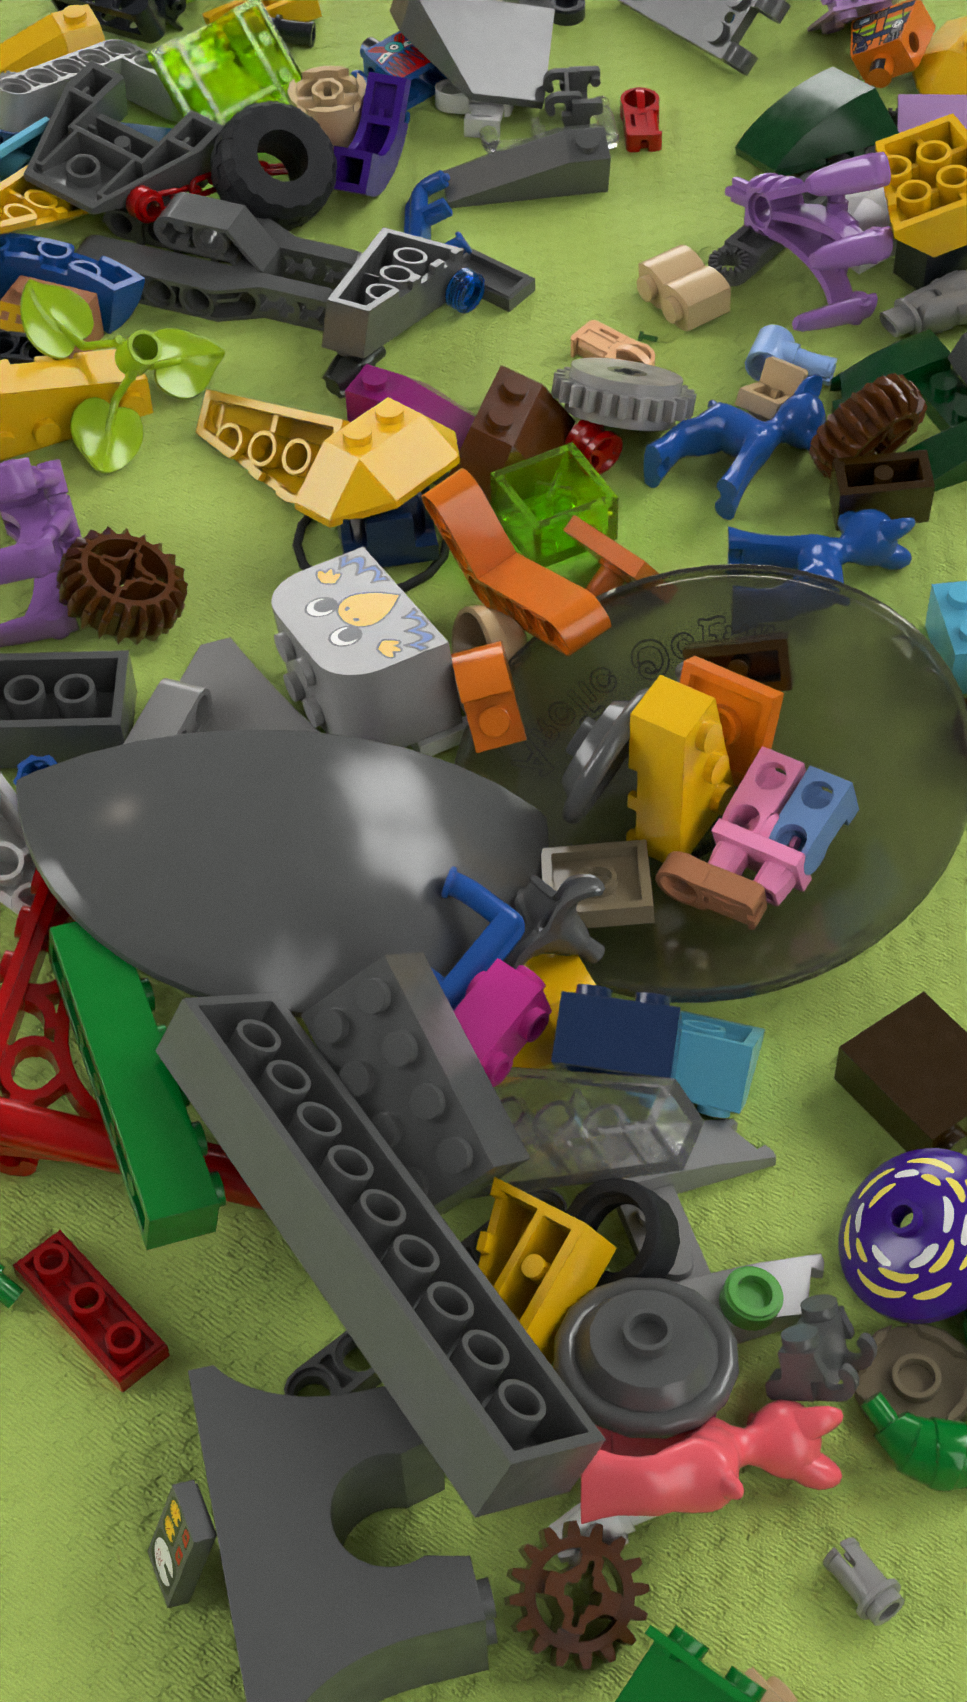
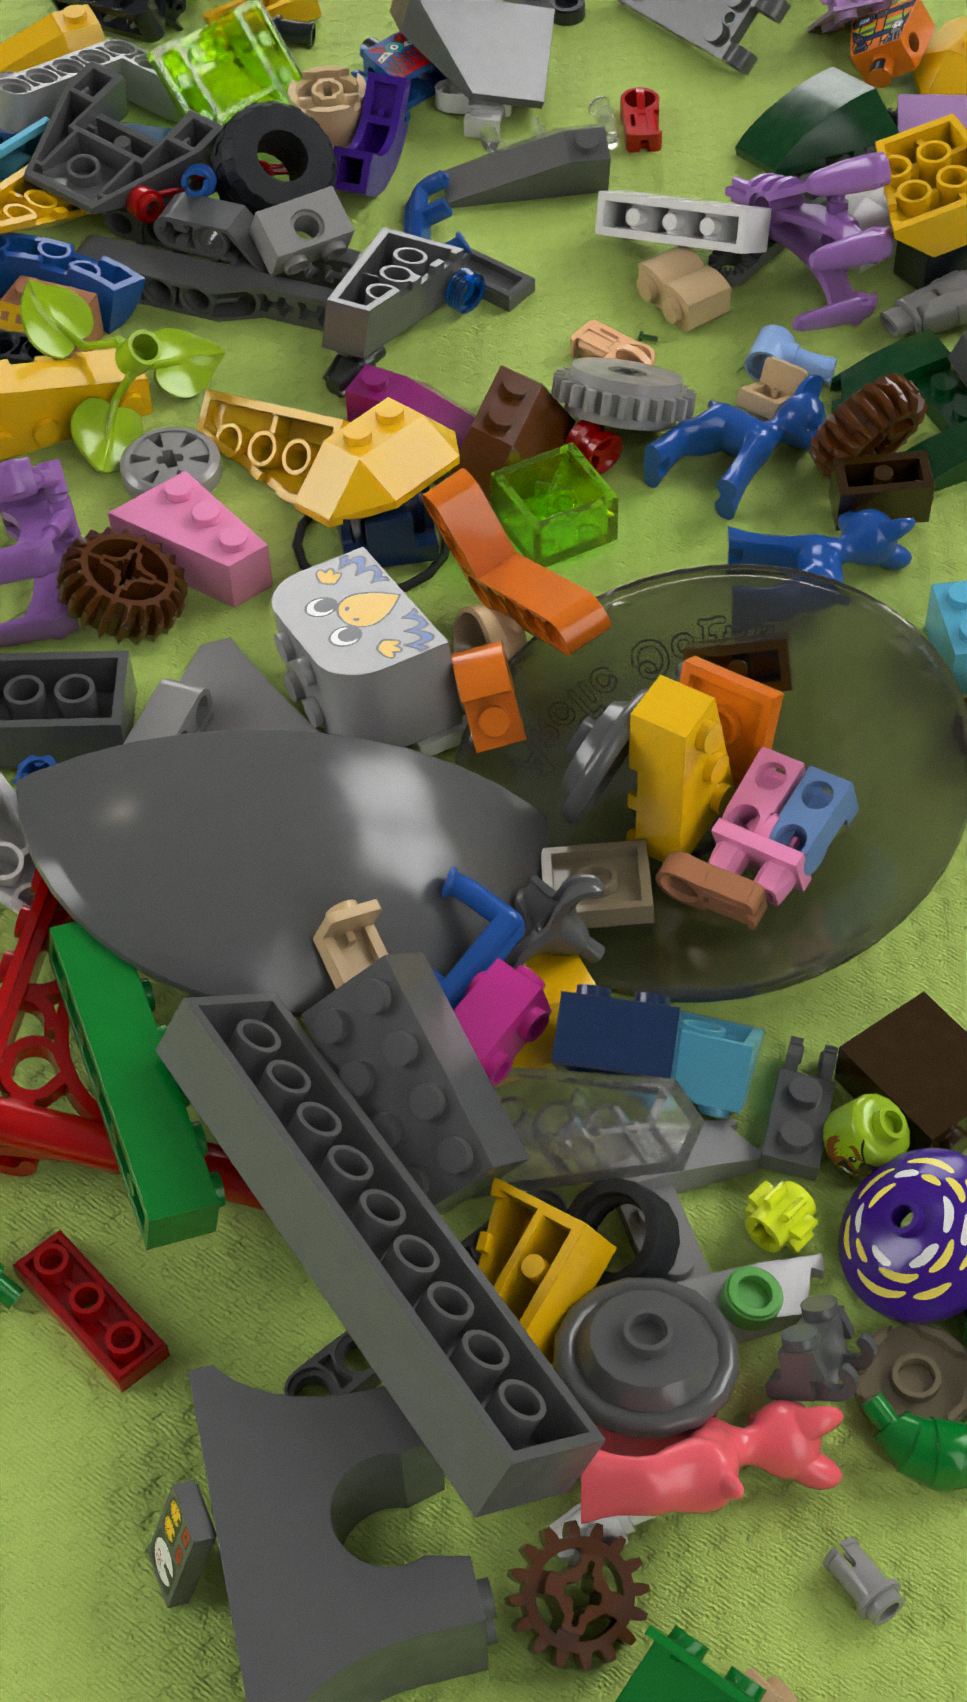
dark grey piece [543,66,603,127] -> none
orange tile [563,515,679,609] -> none
none -> bright pink wedge [108,471,273,607]
none -> light grey wheel [120,427,222,498]
none -> blue pin [181,163,217,197]
none -> light grey brick [249,186,355,277]
none -> tan bracket [313,899,388,989]
none -> white brick [595,190,772,254]
none -> neon yellow gear [743,1180,818,1254]
none -> dark grey hinge [758,1036,838,1181]
none -> lime head [823,1093,910,1178]

